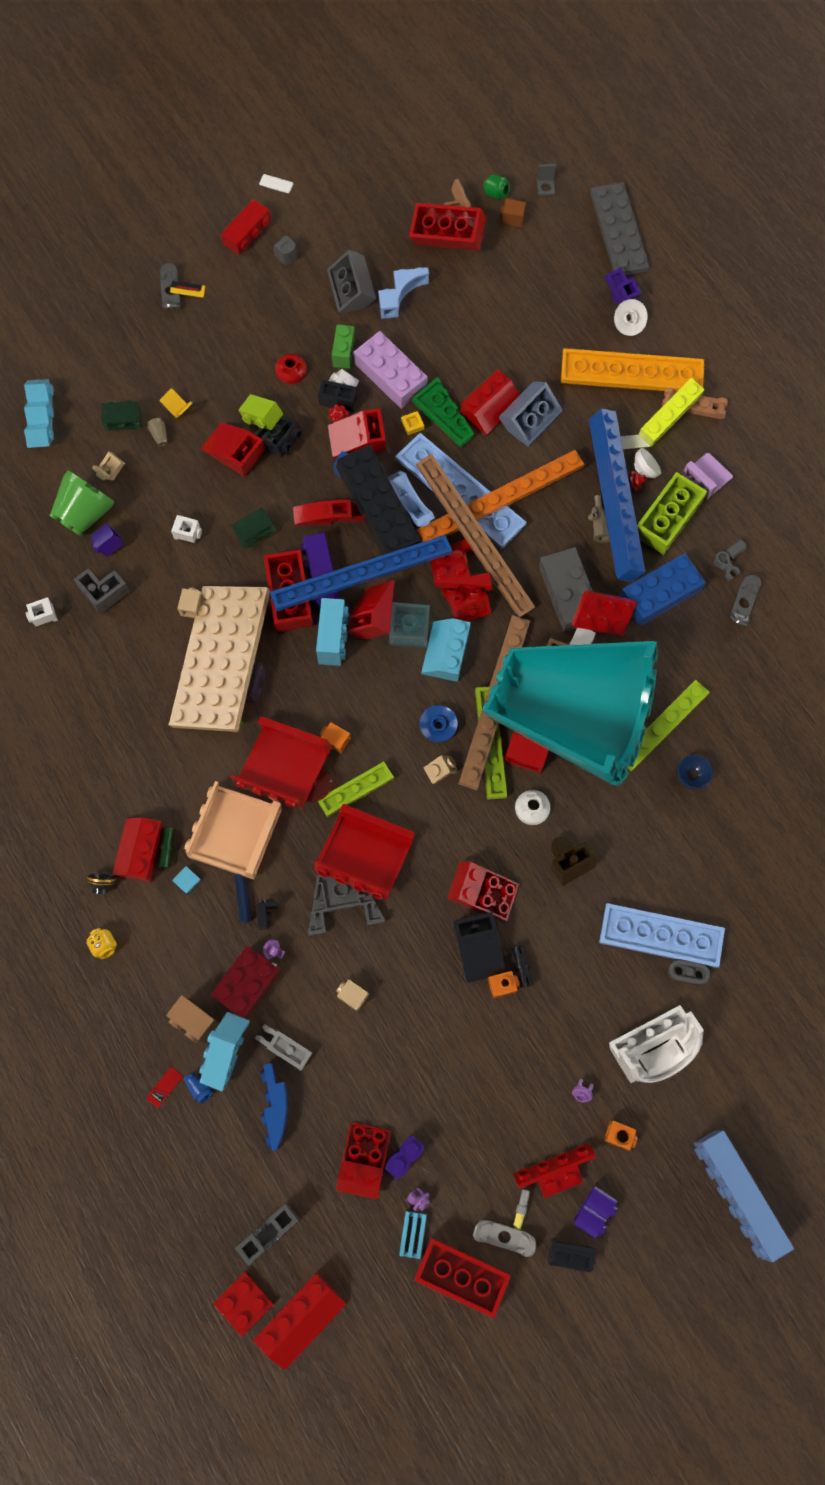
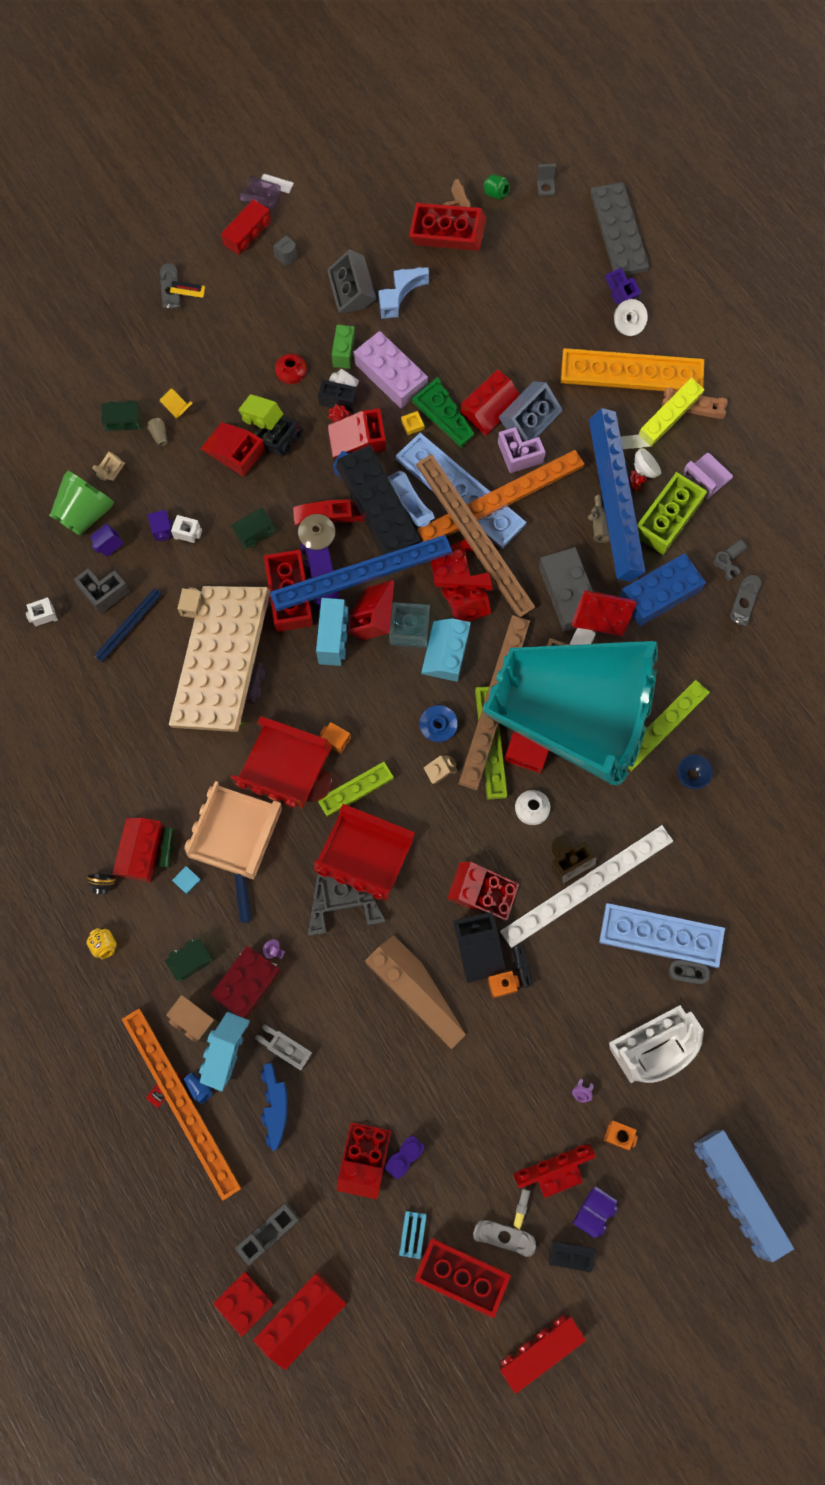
medium azure brick [24,379,54,448] -> none
black bracket [257,899,279,930] -> none
tan brick [337,979,369,1012] -> none
medium lavender plate [407,1188,430,1212] -> none
dark orange brick [499,199,526,227] -> none
none -> dark blue axle [95,589,162,662]
none -> orange plate [122,1008,242,1201]
none -> dark purple brick [148,510,174,541]
none -> clear green brick [165,938,214,983]
none -> clear purple bracket [241,176,281,210]
none -> dark tan dish [298,514,335,550]
none -> medium nougat wedge [365,935,466,1050]
none -> lavender brick [498,427,546,473]
none -> red brick [499,1315,586,1394]
none -> white plate [500,825,673,948]

